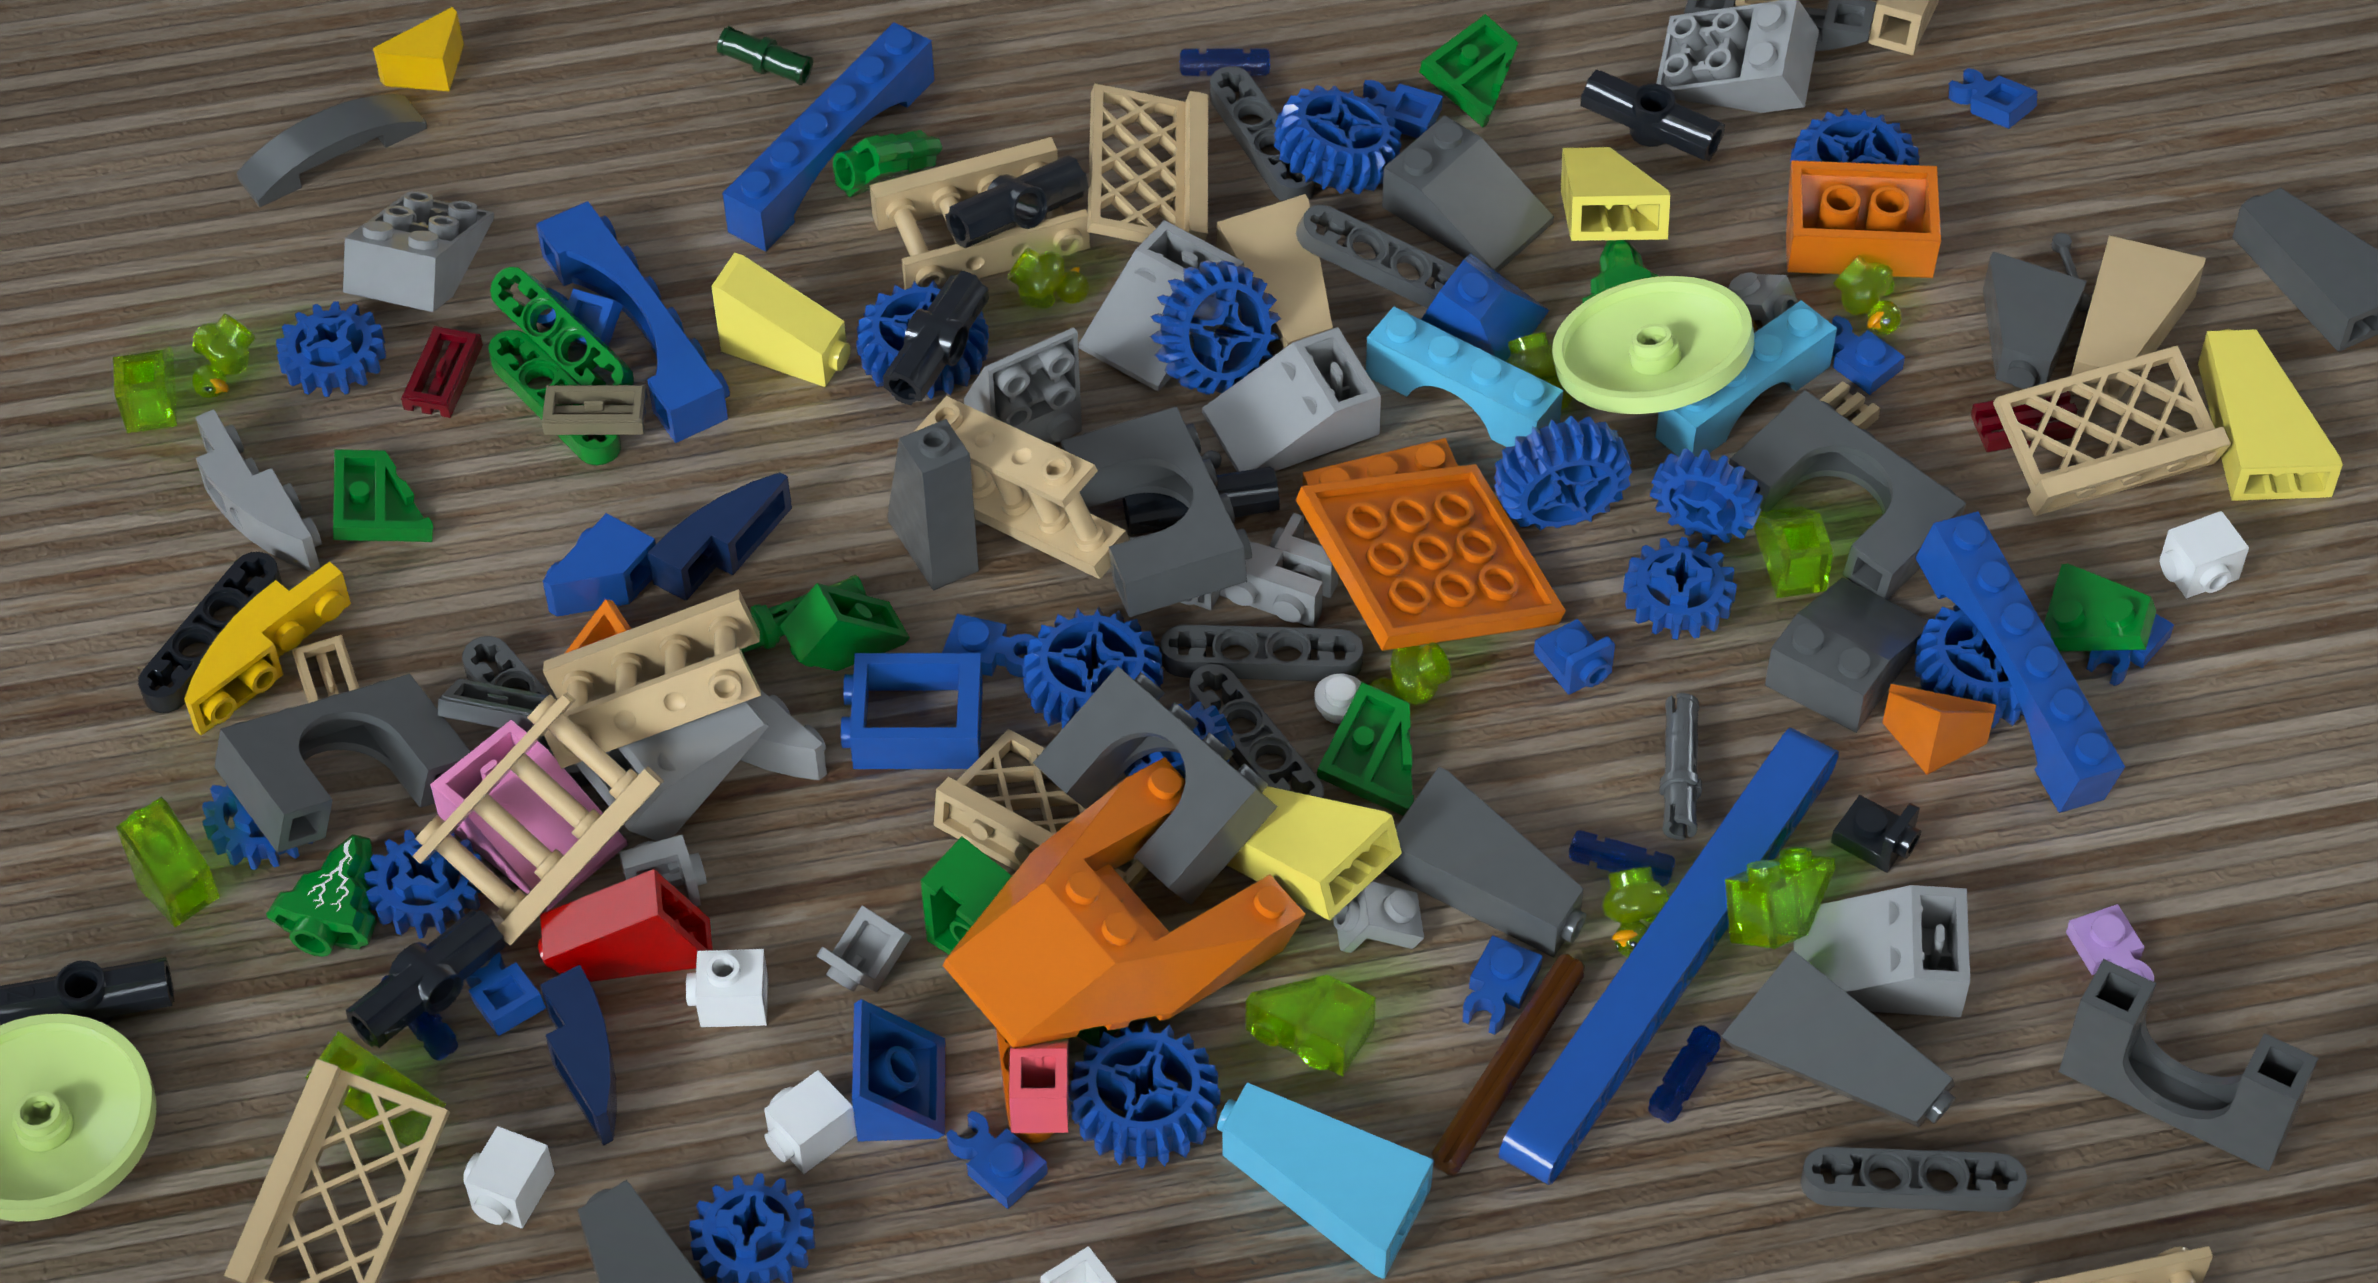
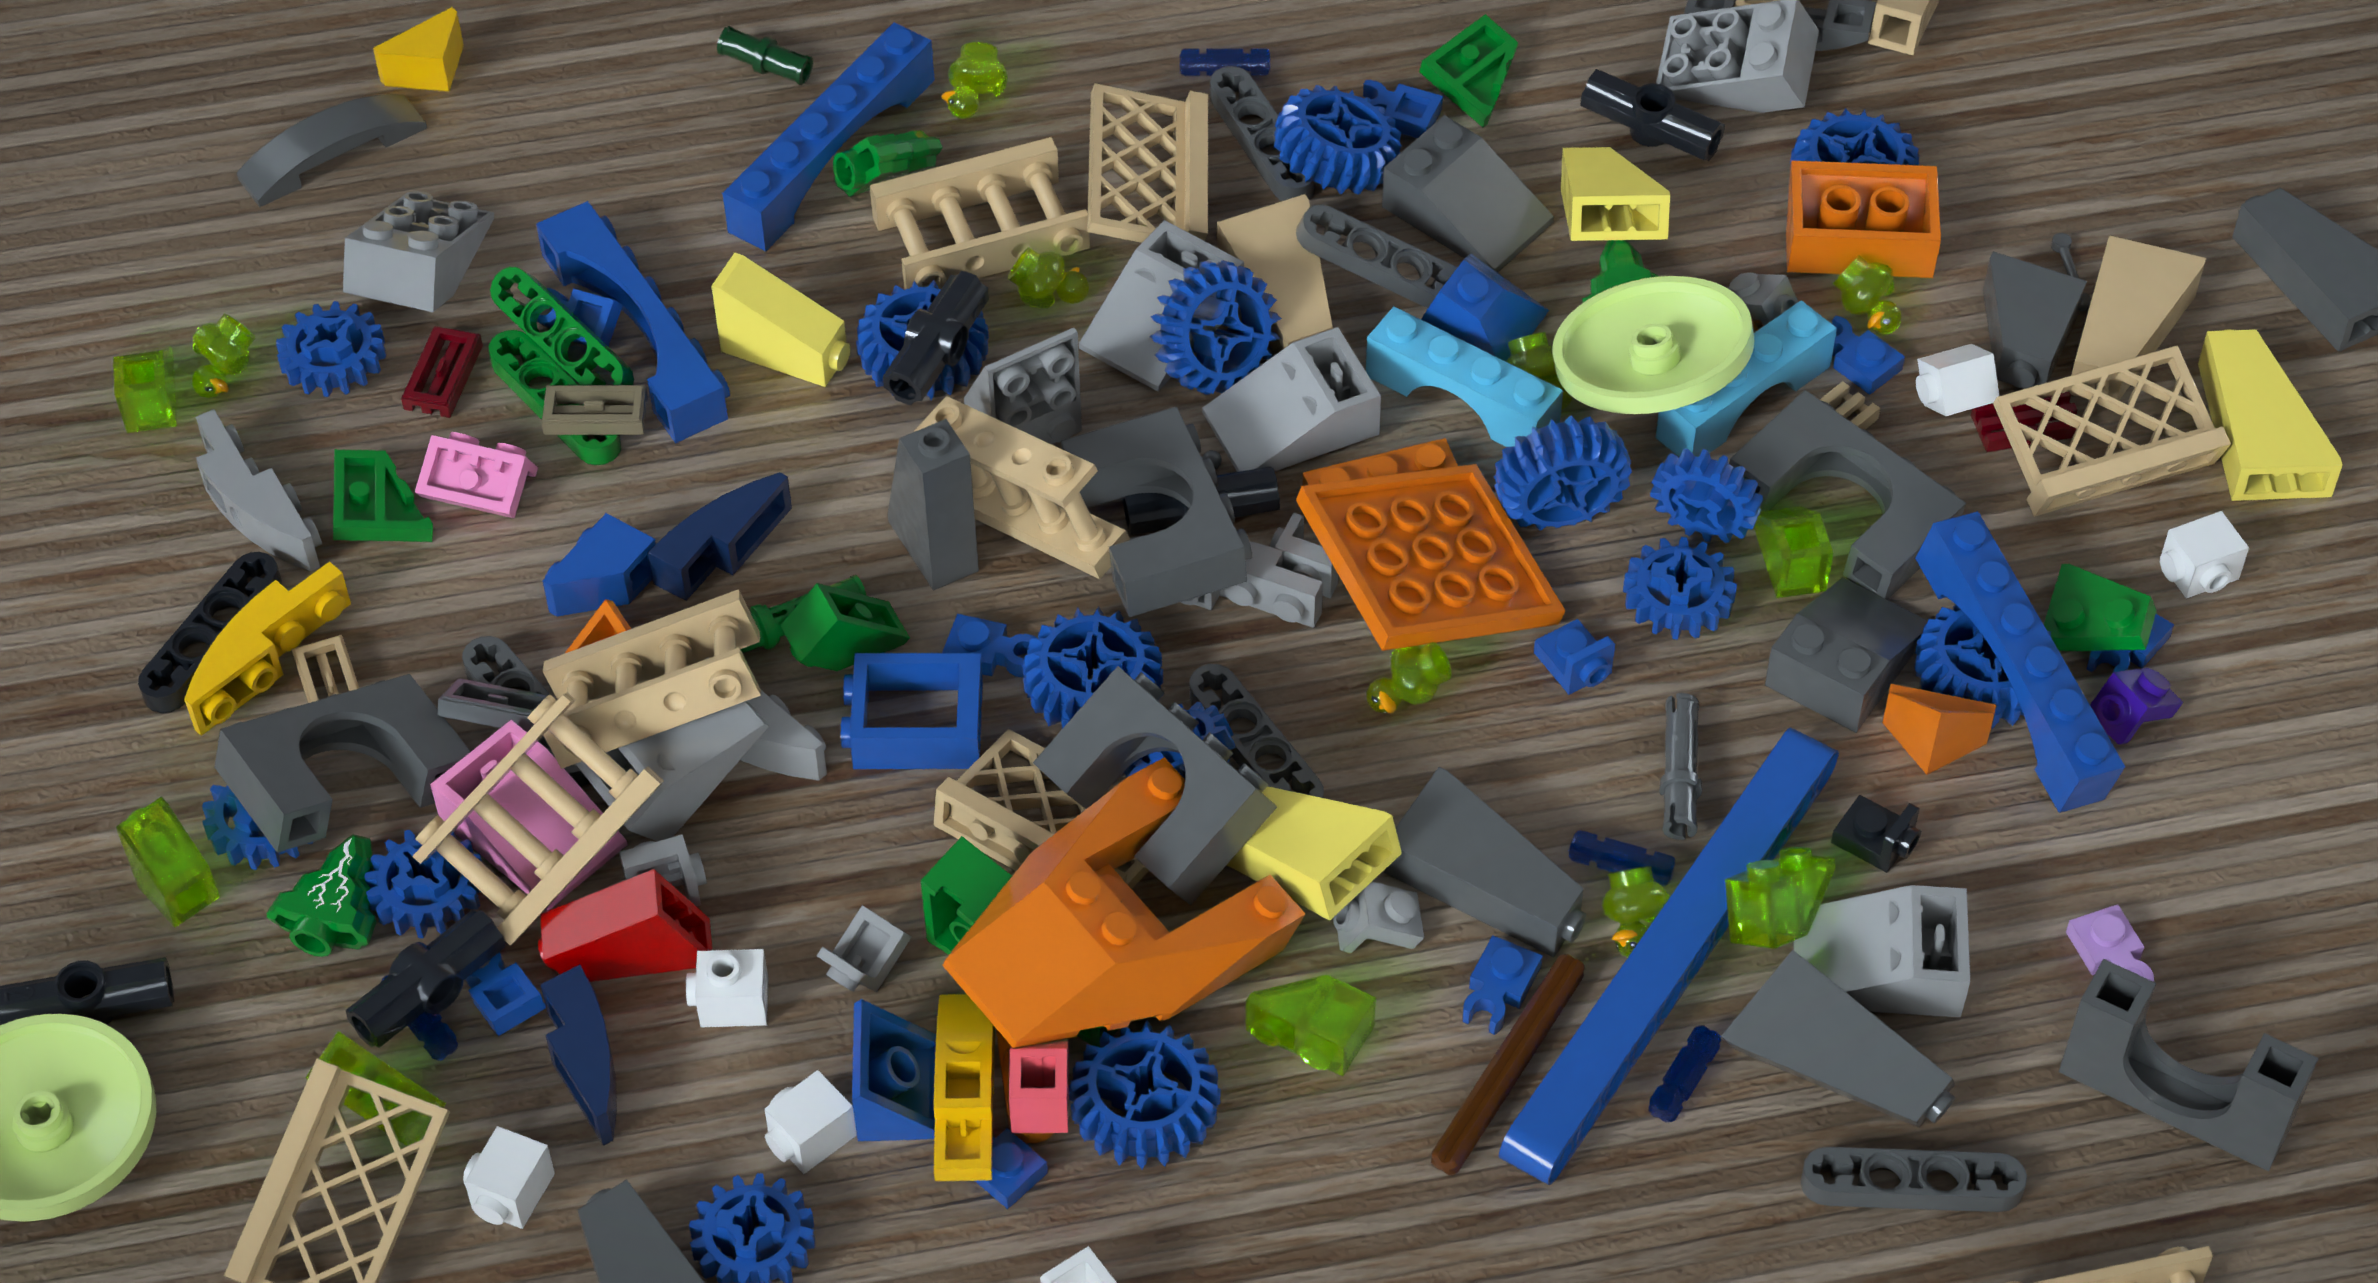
black piece [945,155,1088,248] -> none
dark grey beam [1160,625,1363,681] -> none
medium azure slope [1217,1082,1433,1279] -> none
white plate [1314,674,1361,724] -> none
green wing [1316,682,1414,816] -> none
blue plate [1949,68,2037,129] -> none
none -> bright pink bracket [415,432,538,518]
none -> yellow slope [934,994,995,1181]
none -> clear neon green animal [941,42,1008,119]
none -> white brick [1916,344,1999,416]
none -> dark purple bracket [2090,668,2183,744]

